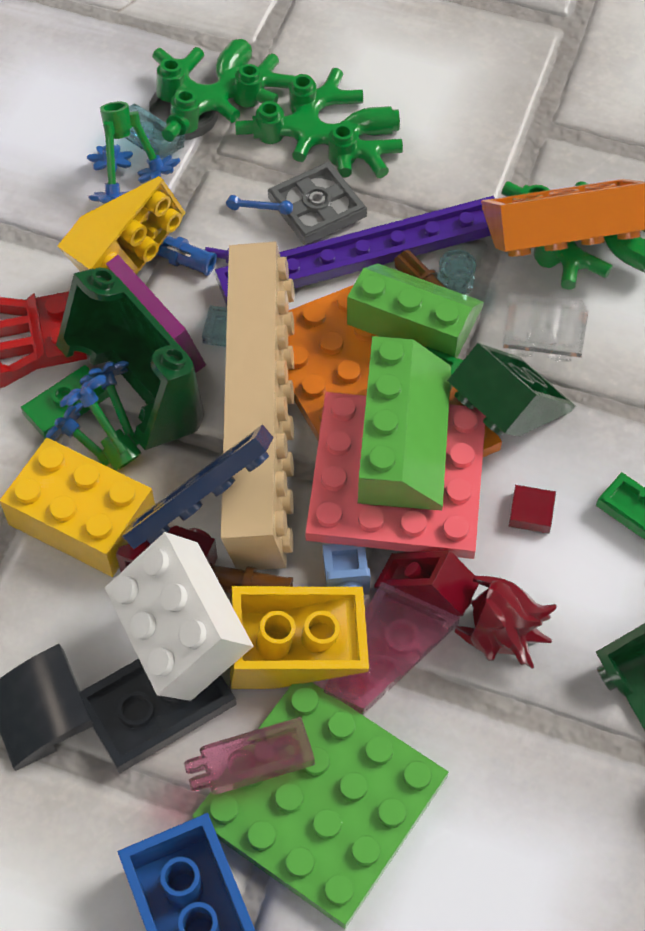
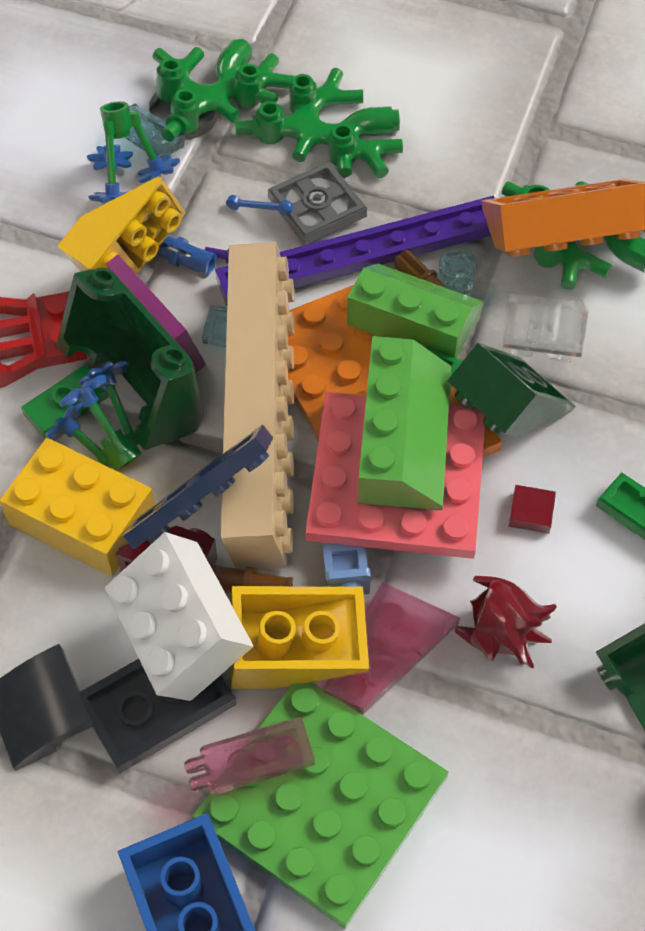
dark red slope [374,550,479,616] -> none

